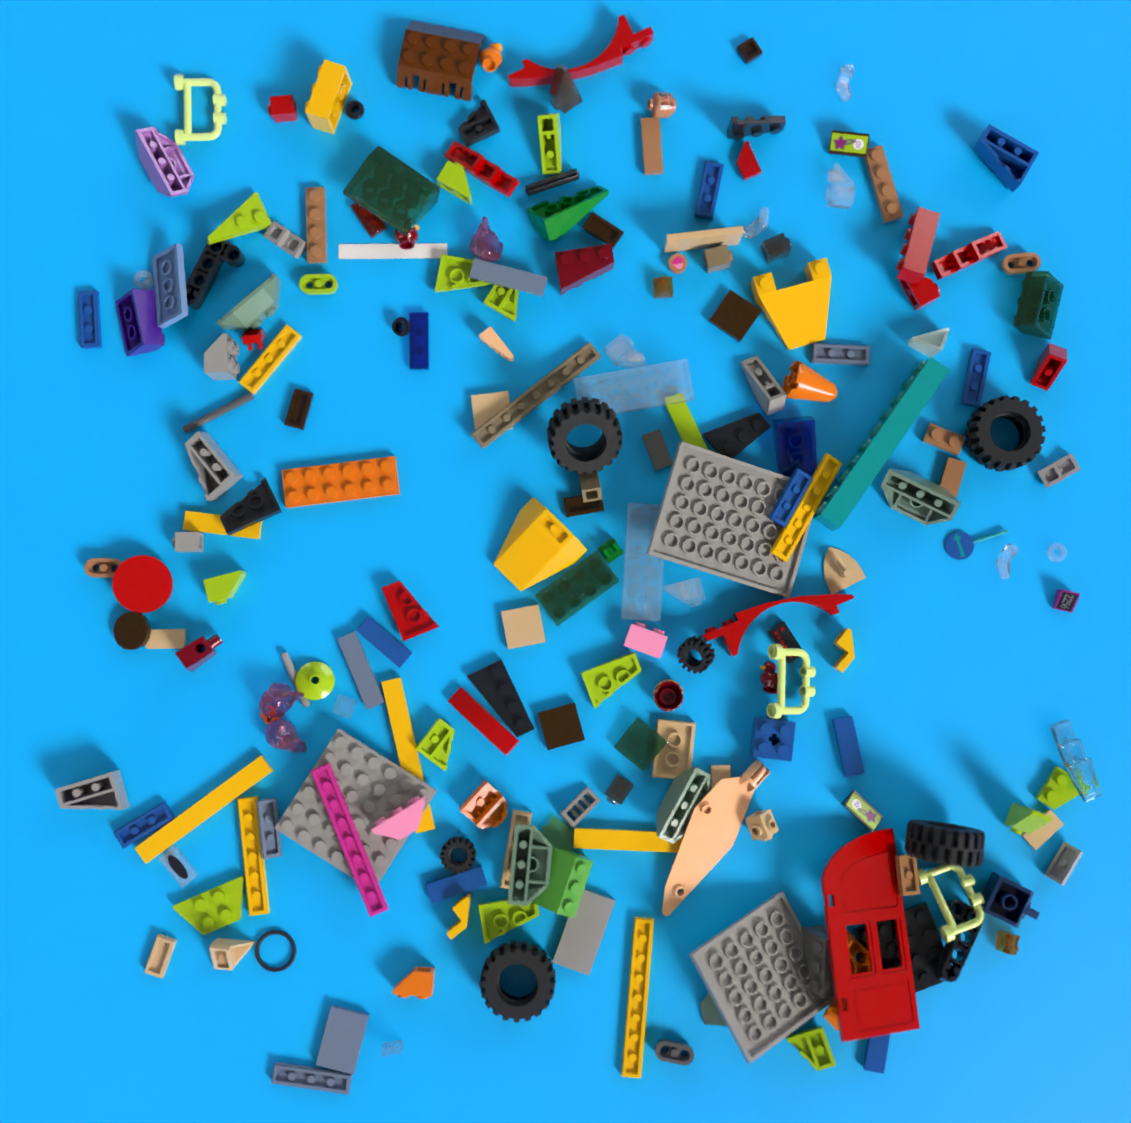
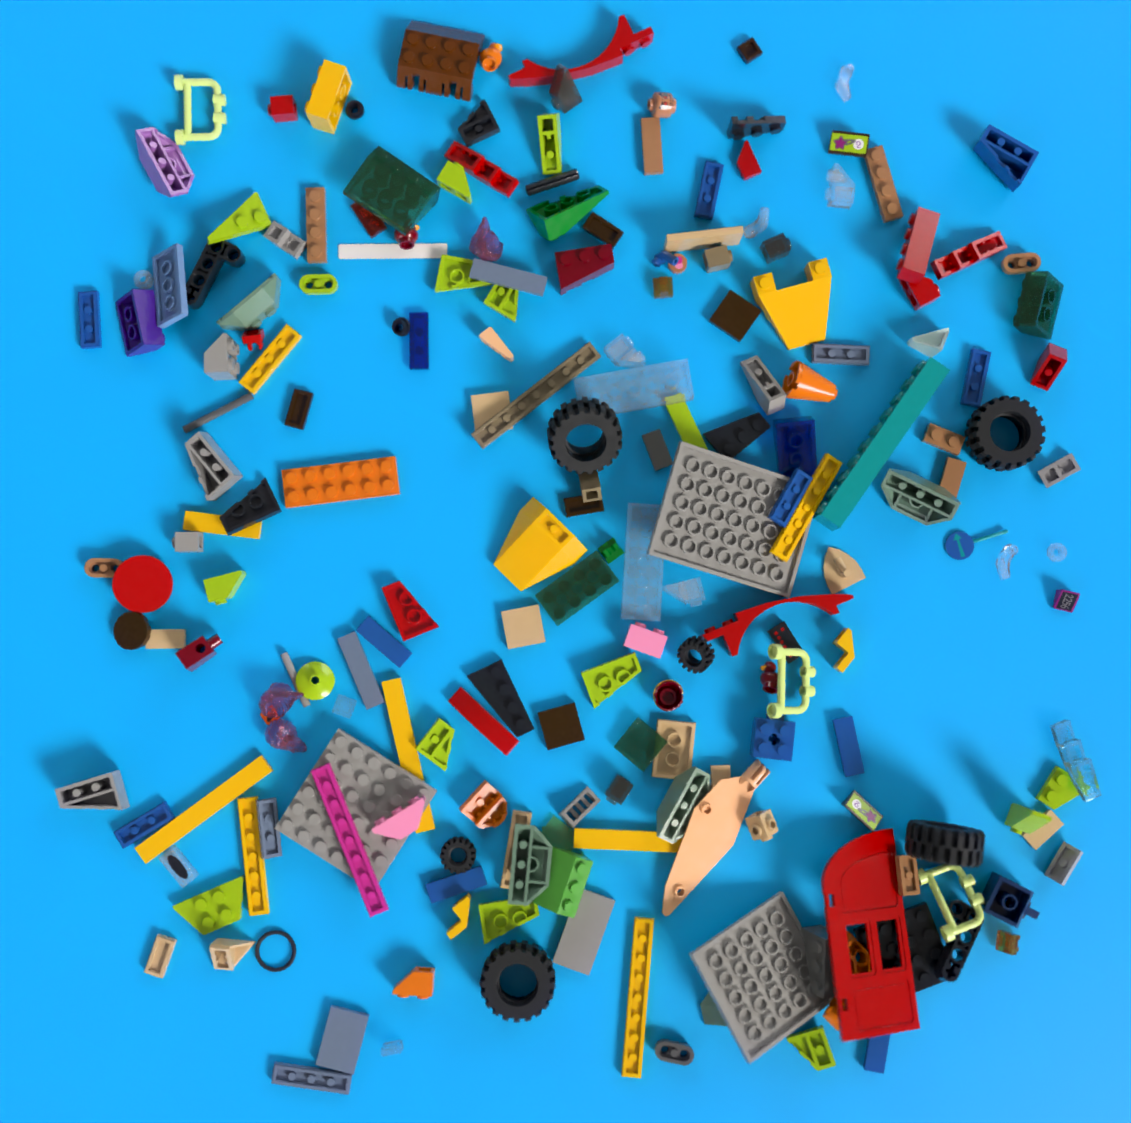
none -> blue arm [652,250,679,267]

